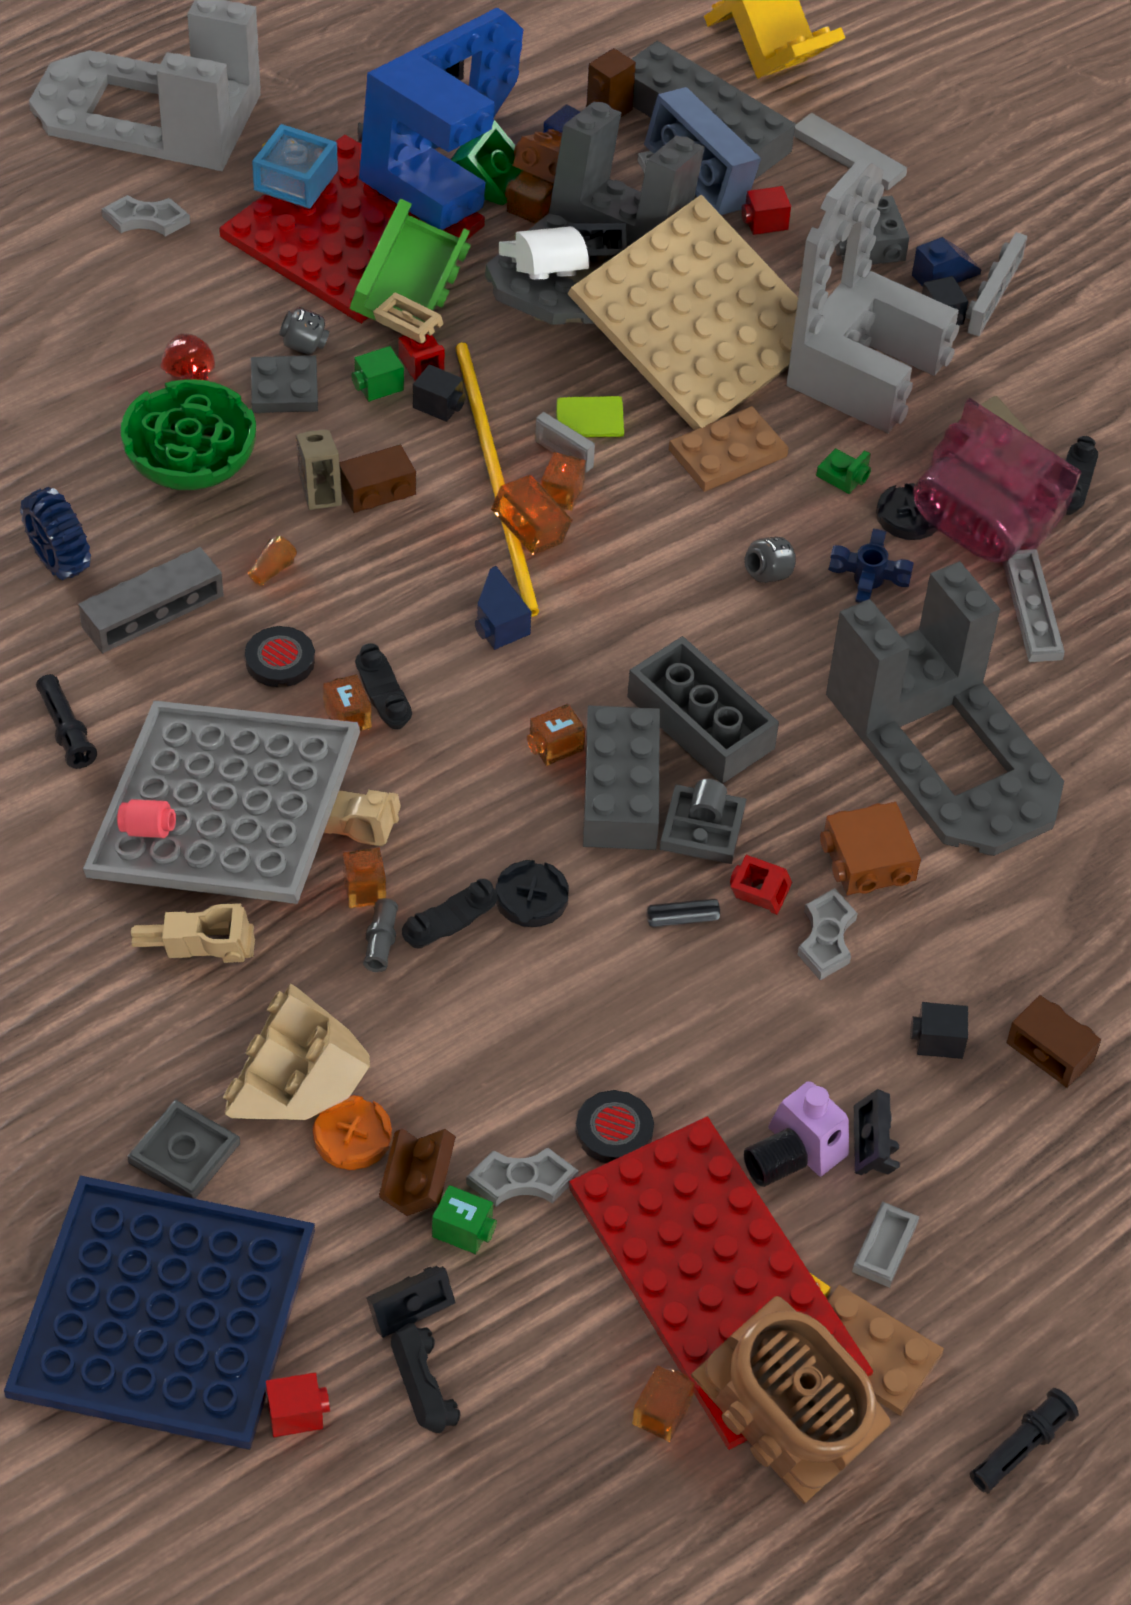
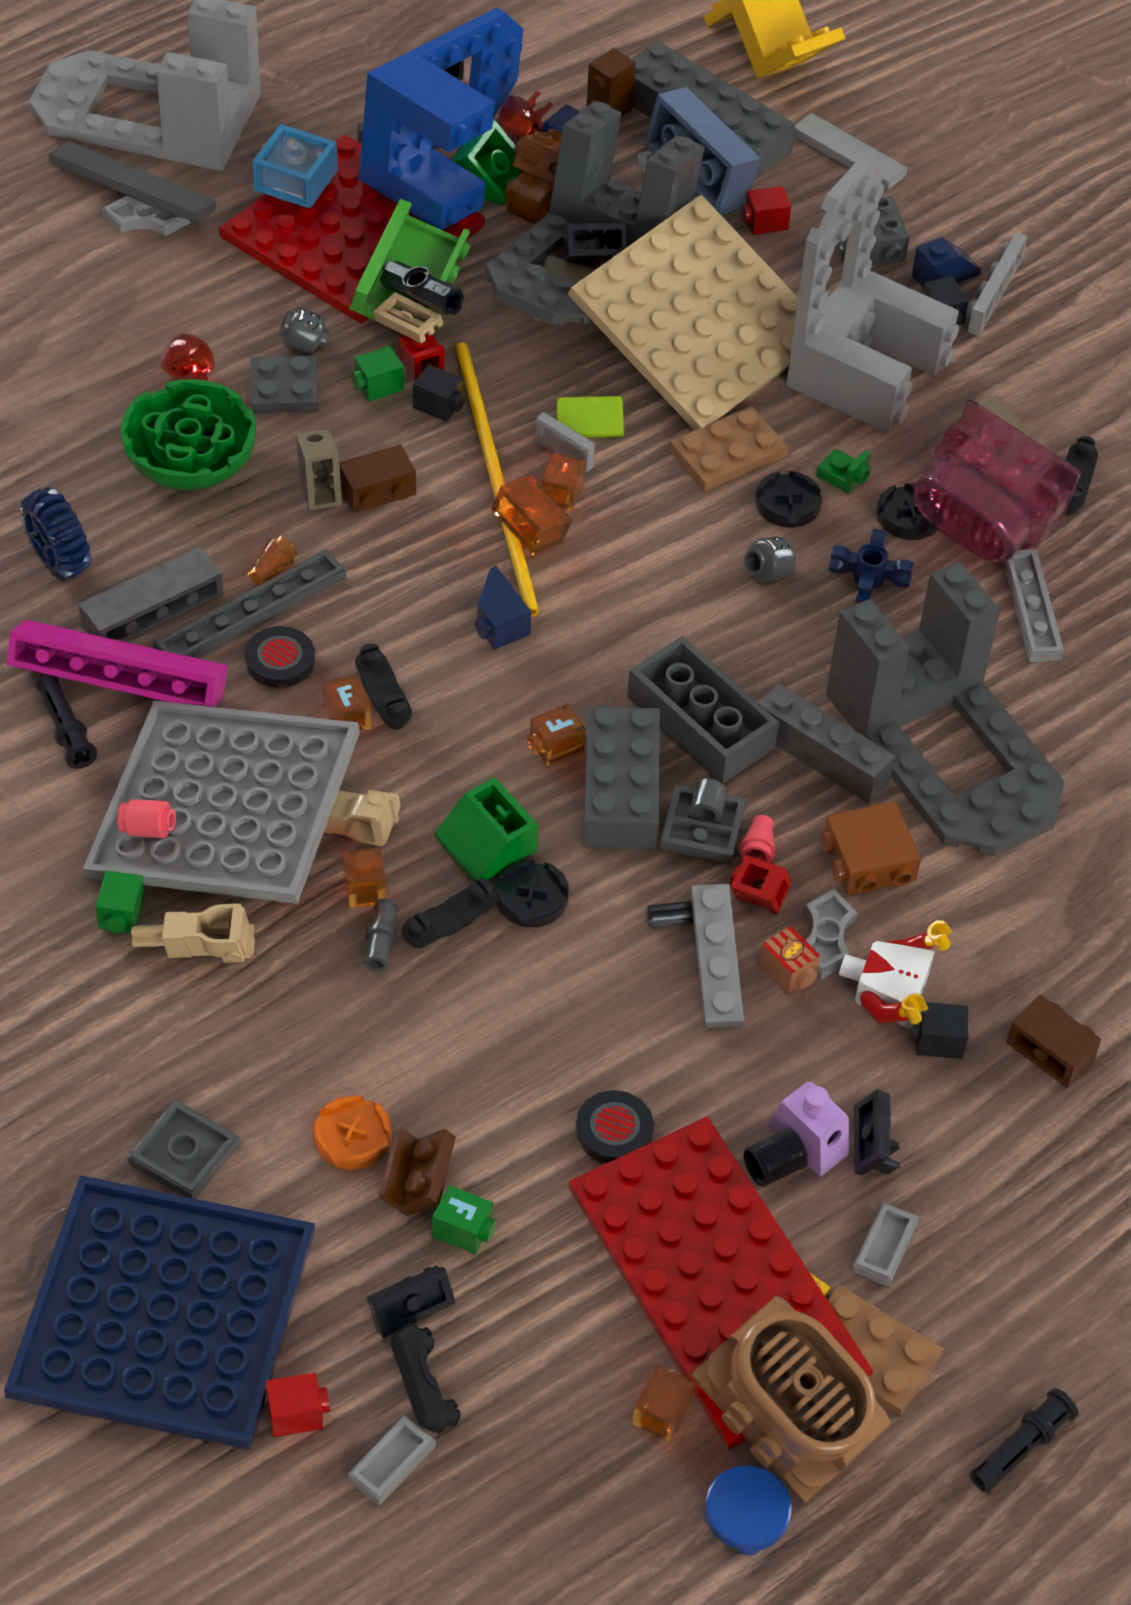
tan brick [223,983,370,1120] -> none
light grey tile [466,1148,579,1207] -> none
white brick [499,226,589,279] -> none
none -> dark pink brick [7,619,228,707]
none -> dark grey tile [49,141,216,223]
none -> green brick [96,870,145,933]
none -> dark grey tile [153,550,346,659]
none -> light grey tile [347,1415,436,1506]
none -> black piece [380,260,464,316]
none -> green slope [434,777,538,882]
none -> clear red piece [499,90,553,137]
none -> light grey plate [691,884,744,1029]
none -> blue tile [704,1465,792,1556]
none -> coral cone [739,815,775,863]
none -> black tile [755,471,822,528]
none -> flat silver brick [759,683,895,804]
none -> nougat brick [759,925,820,995]
none -> torso [839,920,952,1028]

